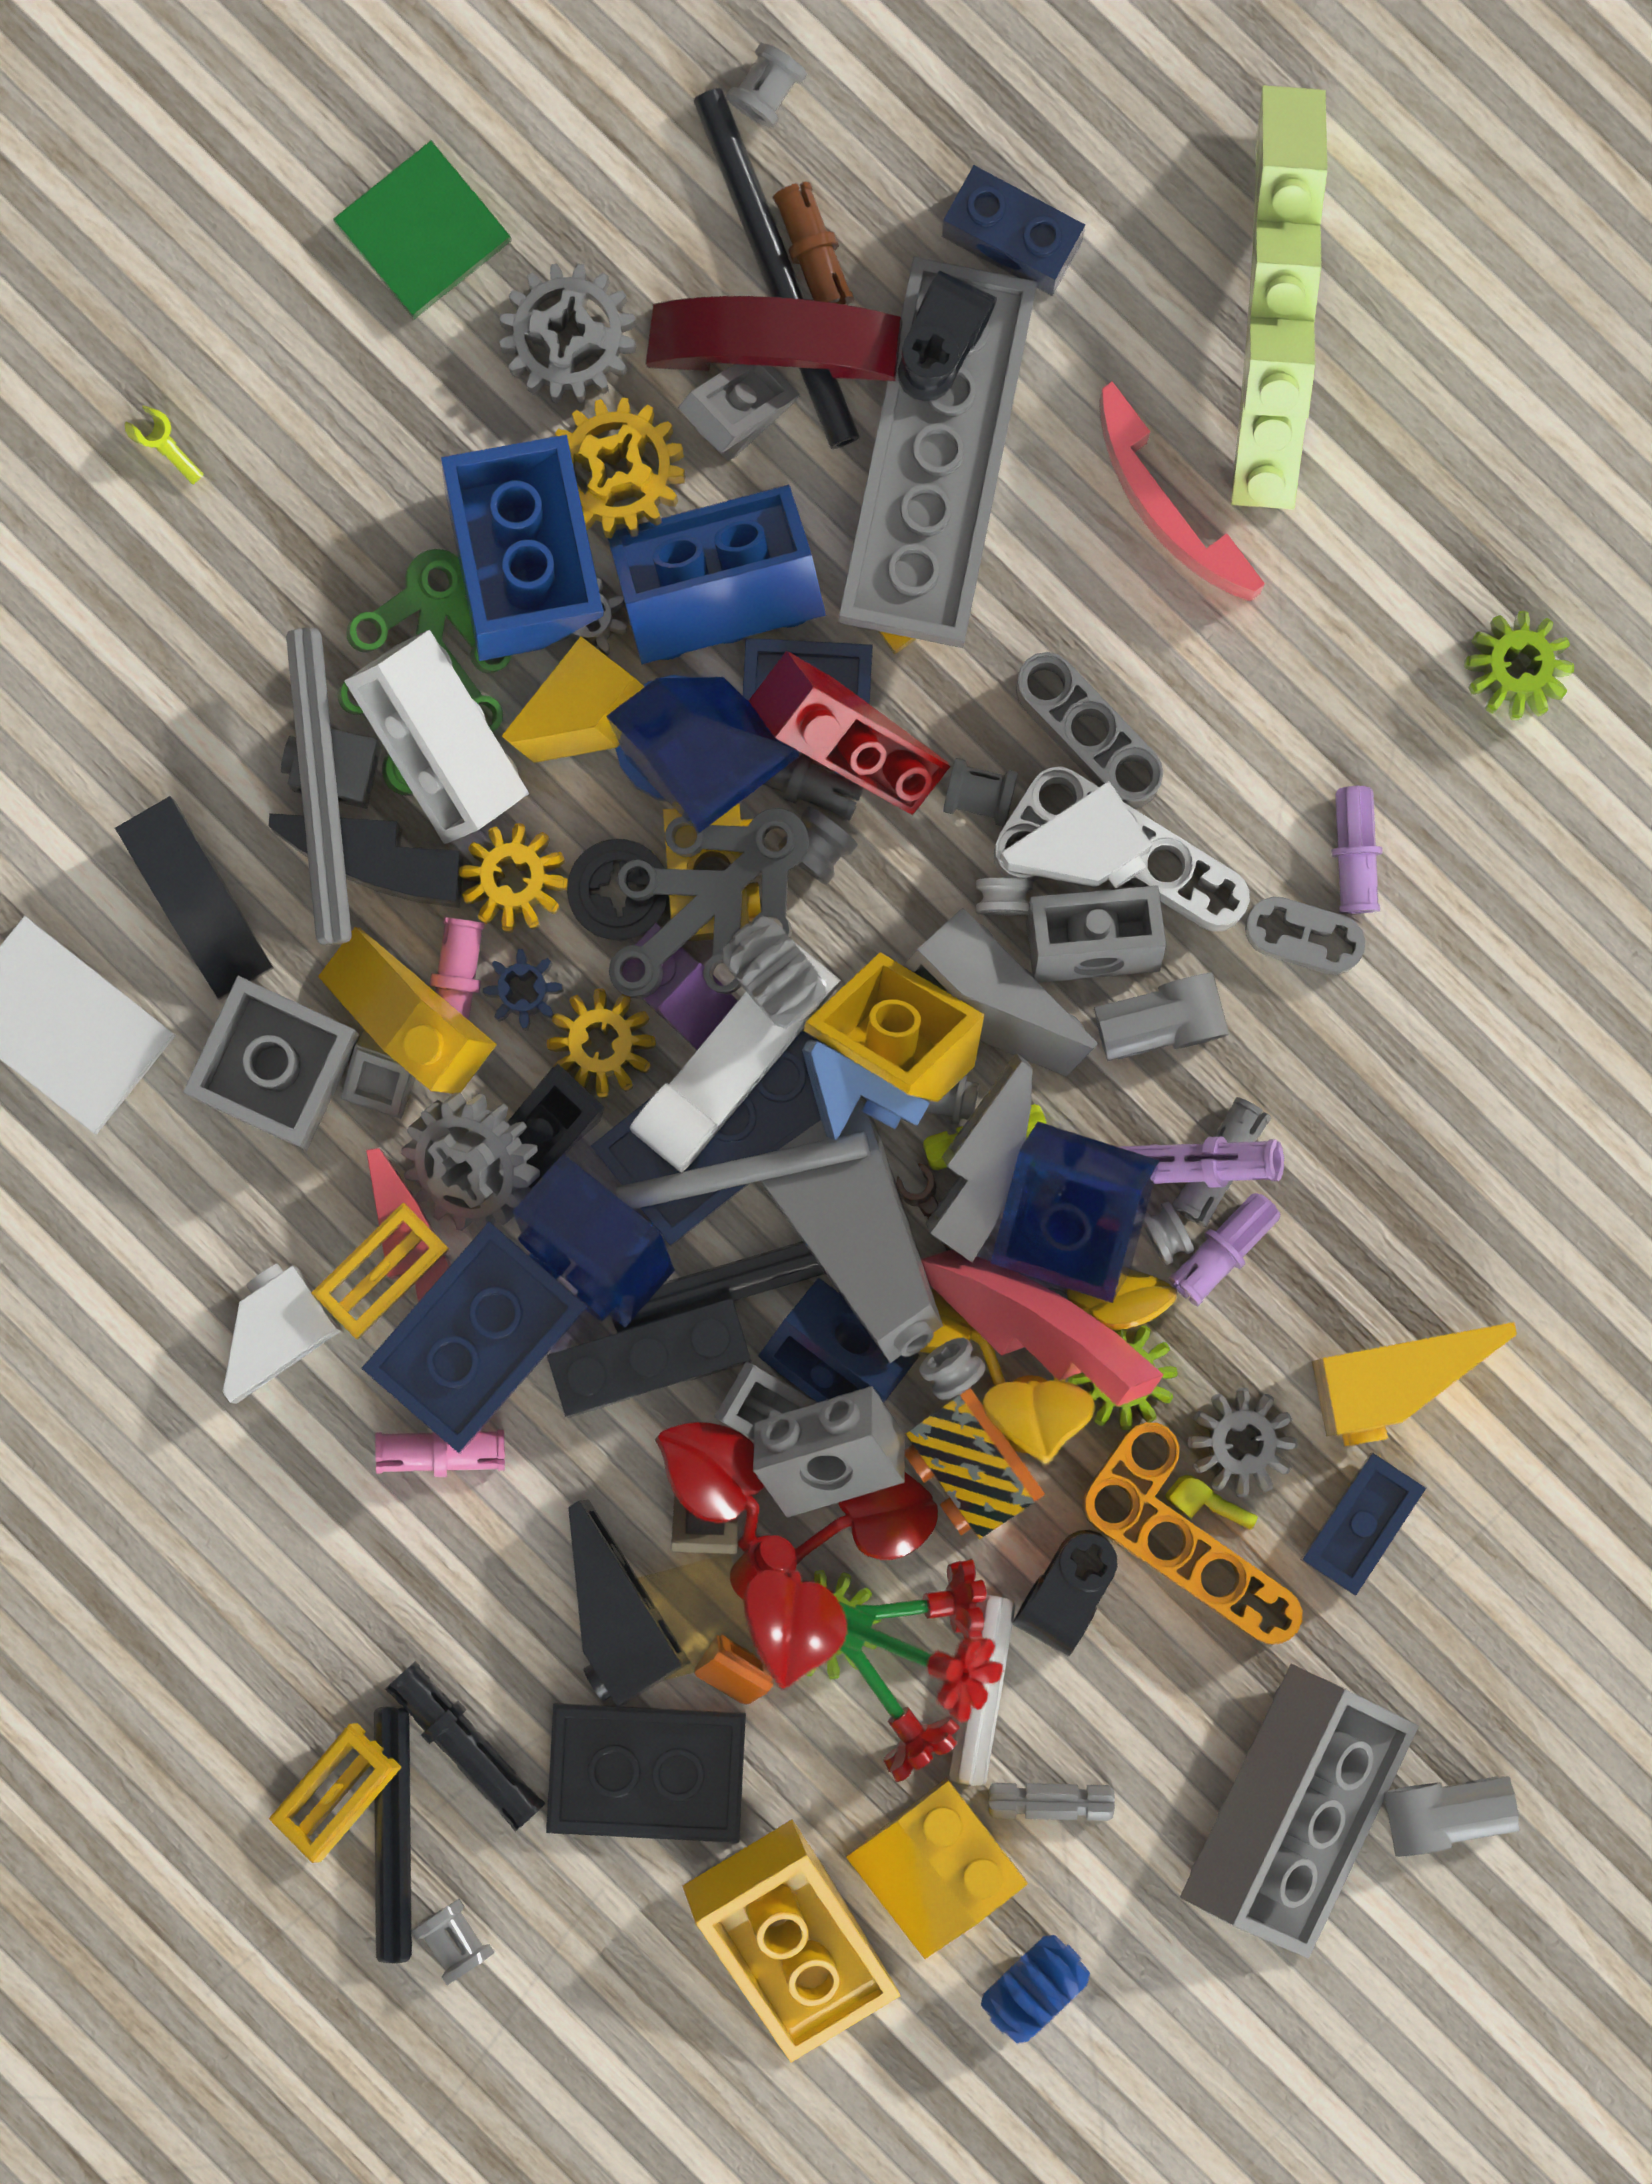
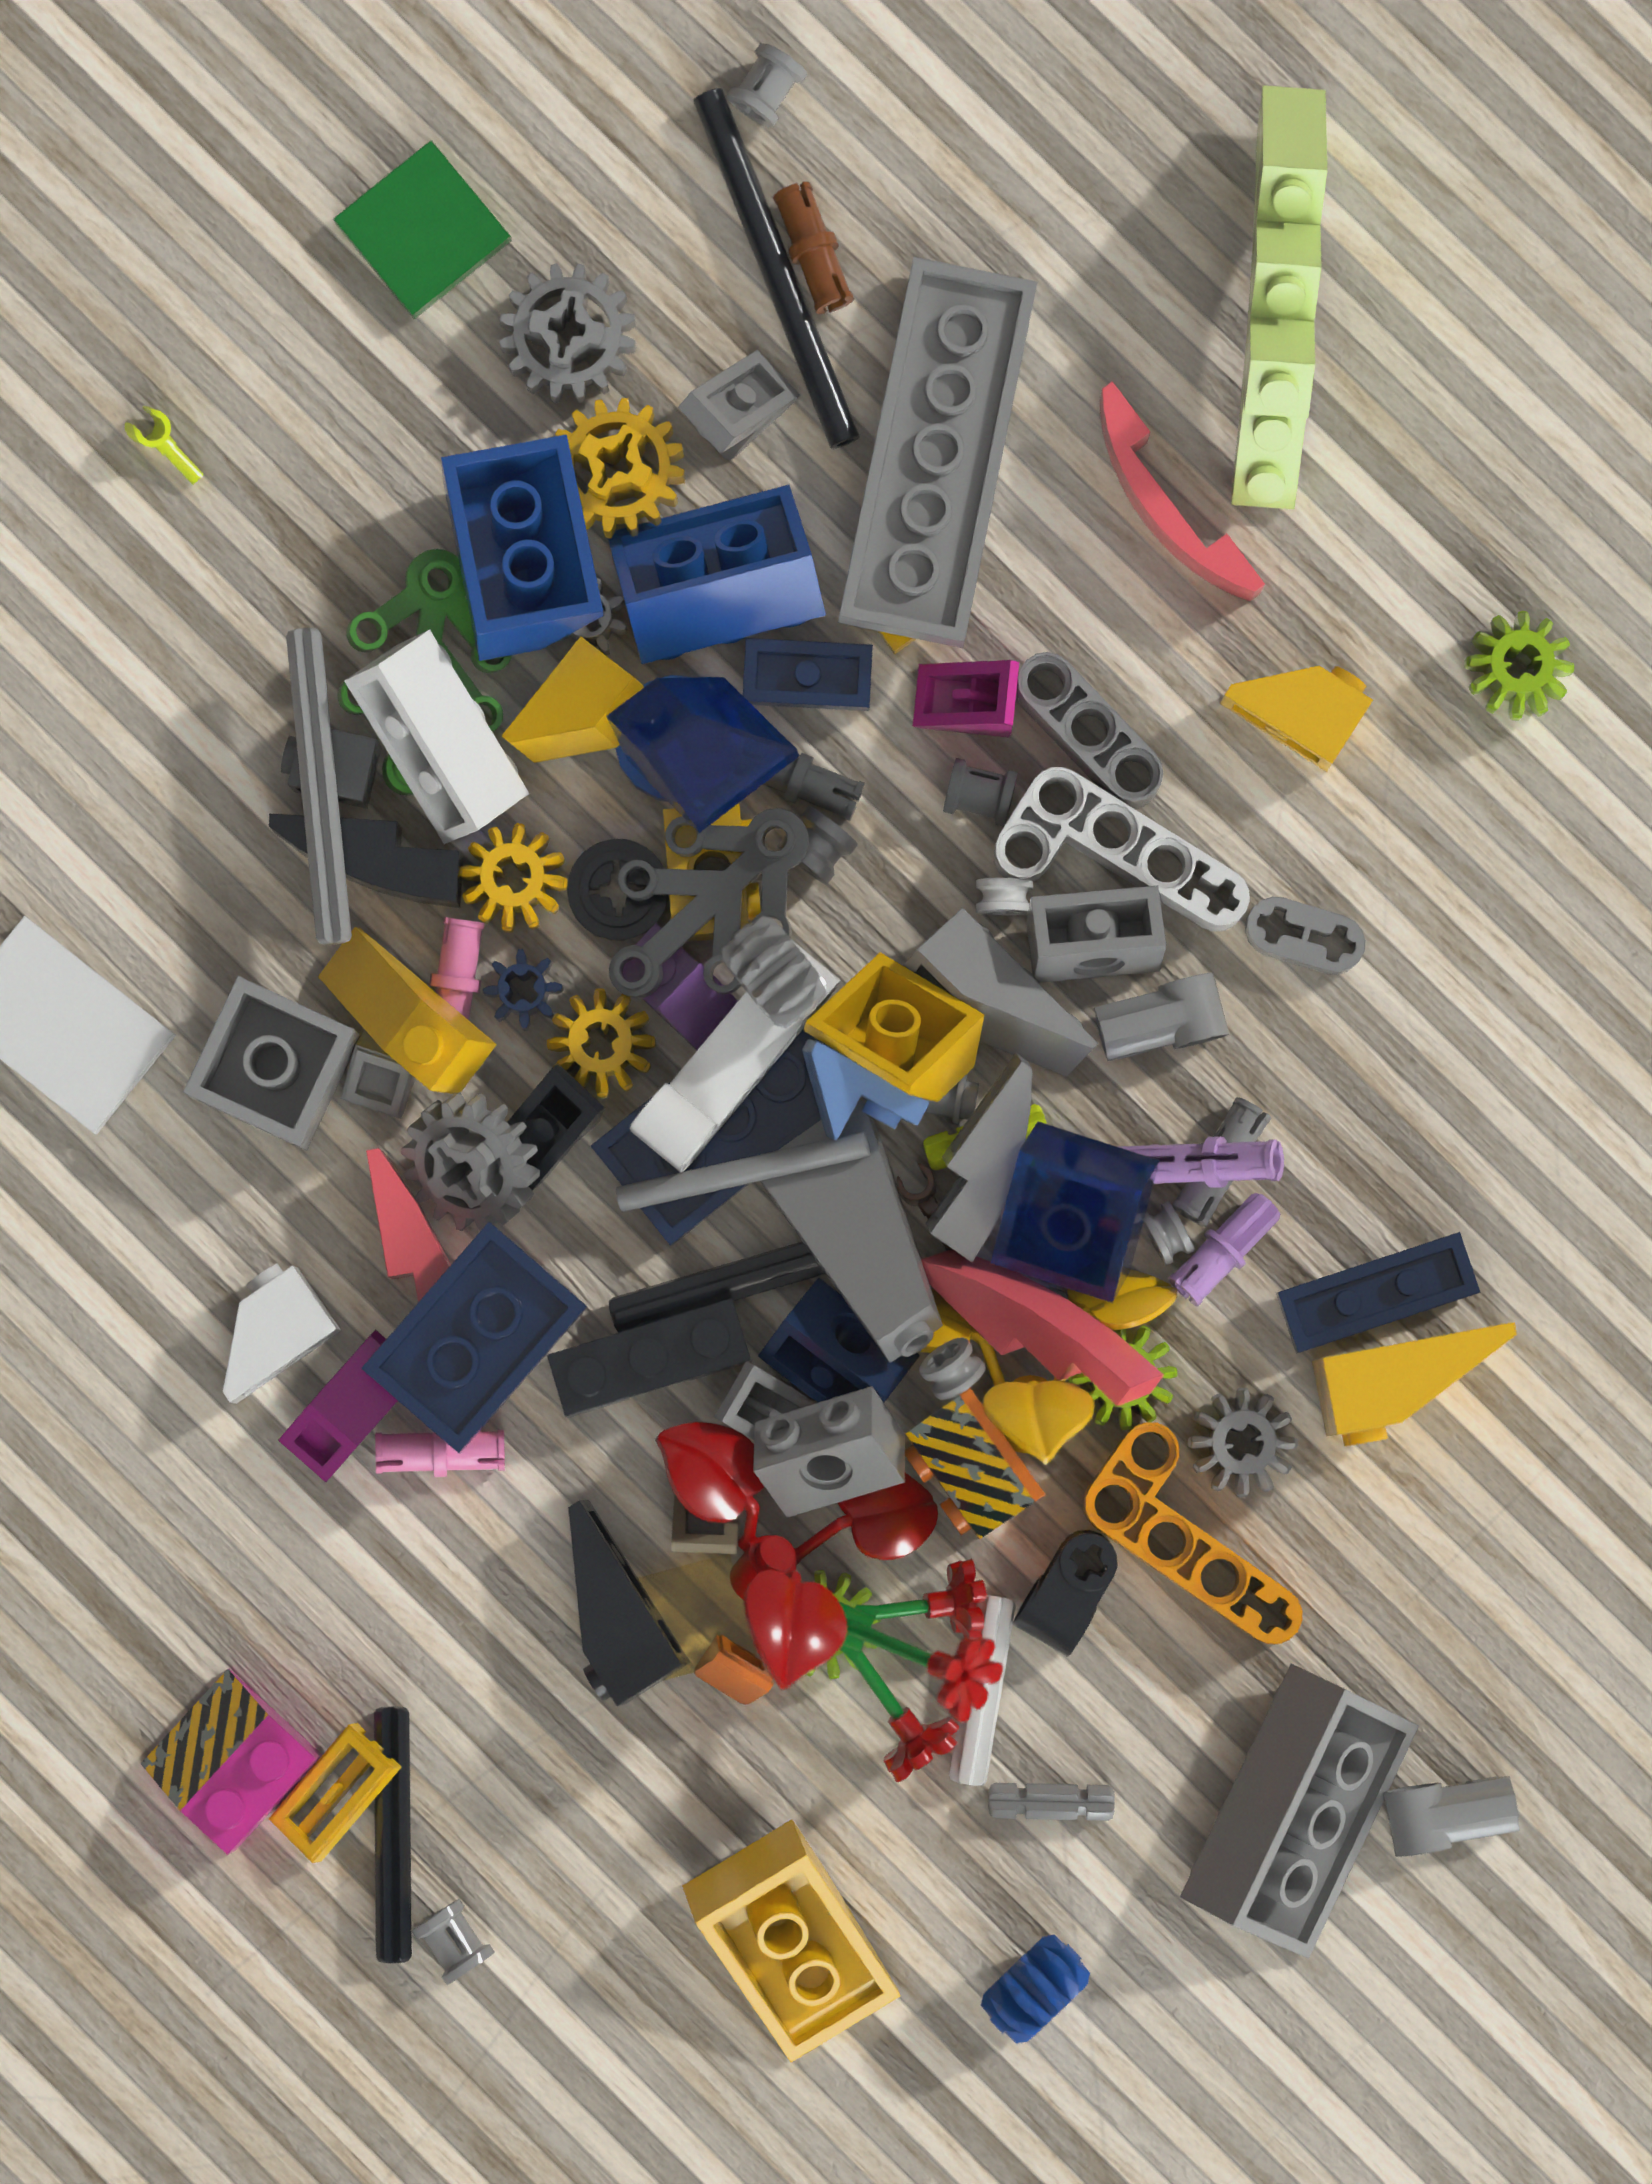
black slope [115,796,274,1000] -> none
yellow tile [311,1202,450,1340] -> none
black pin [385,1661,546,1832] -> none
clear blue brick [512,1154,675,1328] -> none
black tile [546,1703,746,1843] -> none
dark red slope [645,296,903,381] -> none
red slope [748,651,951,816] -> none
yellow slope [846,1777,1028,1959] -> none
black piece [897,270,997,401] -> none
dark blue brick [942,165,1086,296] -> none
white slope [1000,781,1152,888] -> none
neon yellow hand [1165,1475,1258,1530] -> none
dark blue plate [1300,1453,1426,1596] -> none
lavender axle [1332,786,1383,914] -> none
none -> slope [141,1668,322,1855]
none -> magenta slope [278,1329,398,1482]
none -> dark pink slope [912,660,1019,738]
none -> yellow slope [1220,665,1373,772]
none -> dark blue plate [1276,1232,1481,1354]

